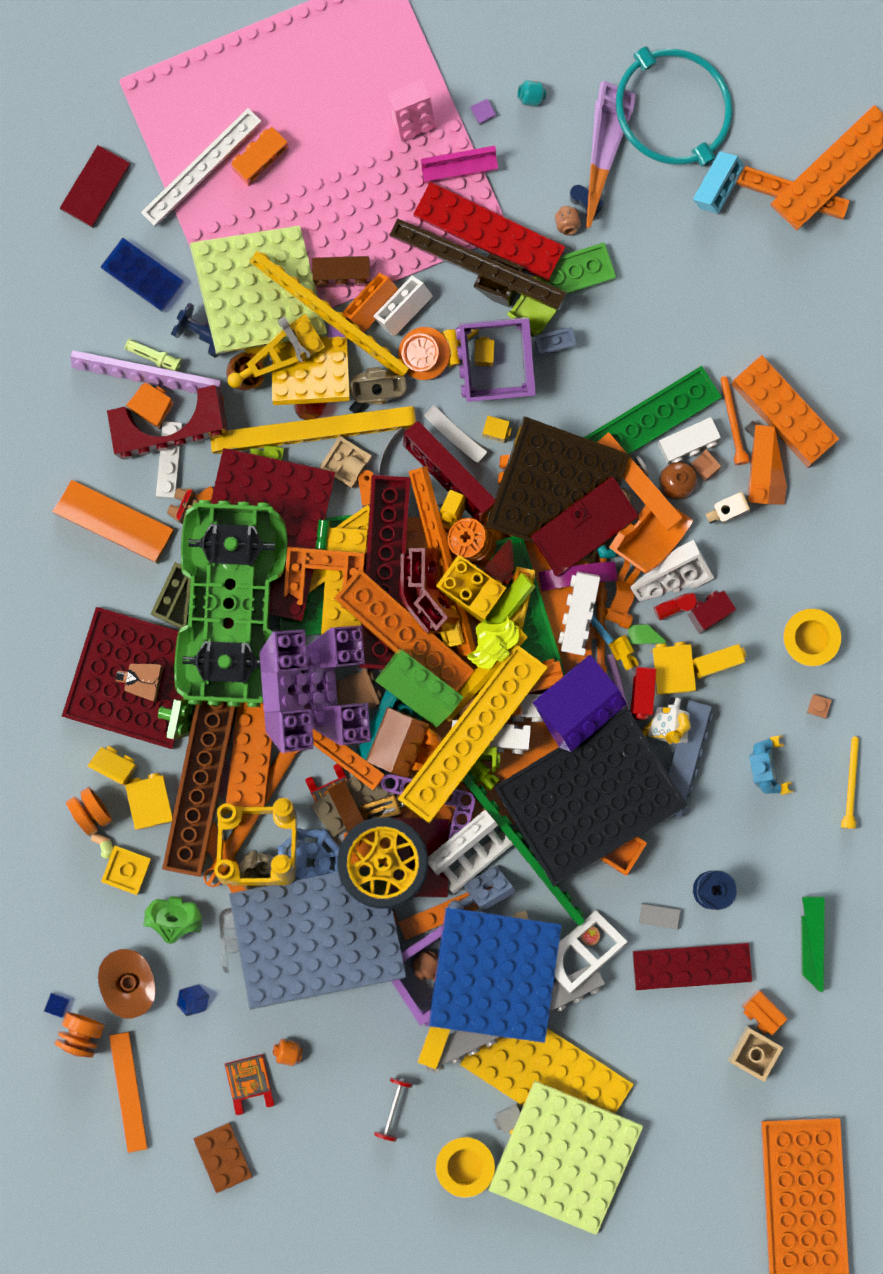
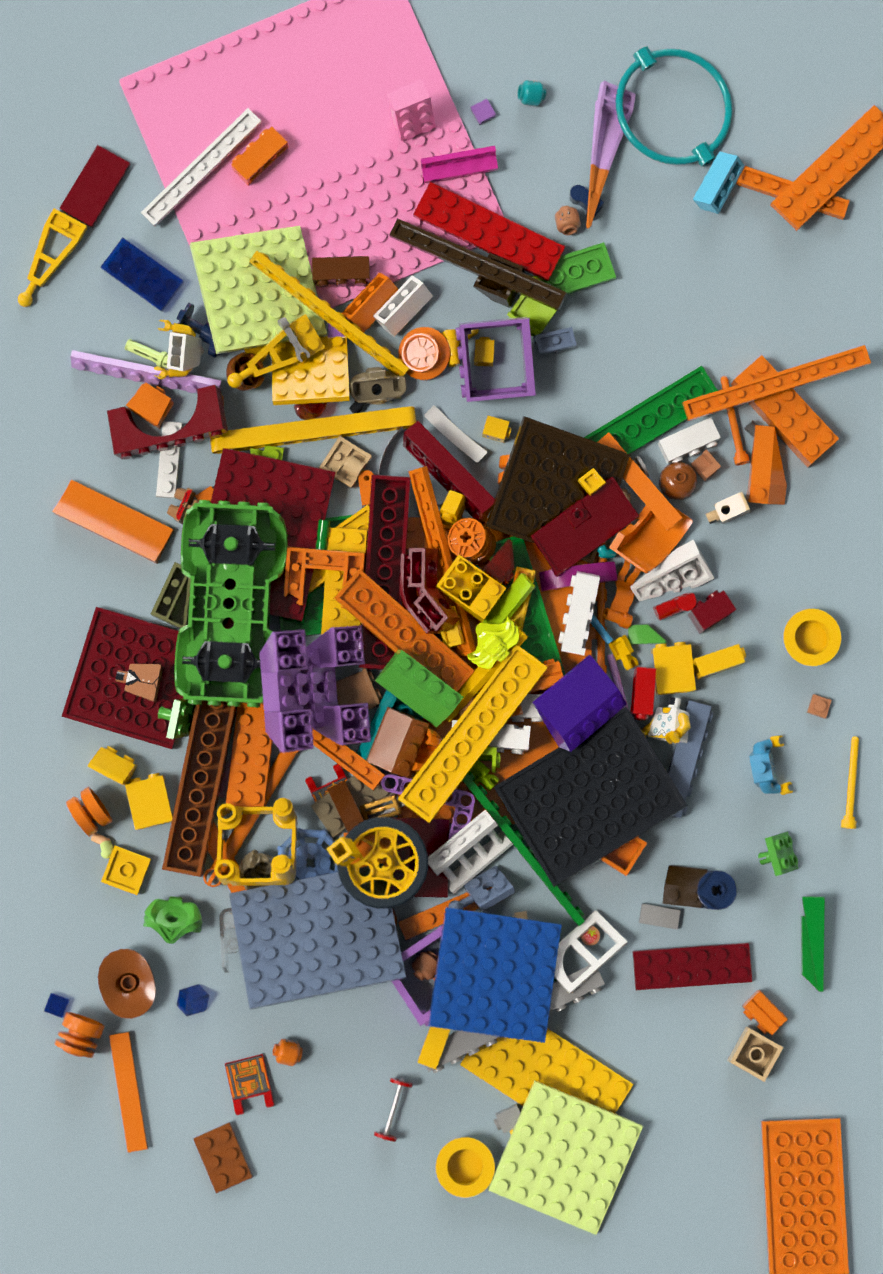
none -> yellow plate [18,208,88,307]
none -> white torso [154,320,204,380]
none -> yellow brick [327,837,361,867]
none -> yellow plate [578,468,606,496]
none -> dark brown slope [662,865,708,908]
none -> orange plate [682,345,871,421]
none -> bright green plate [758,831,799,876]

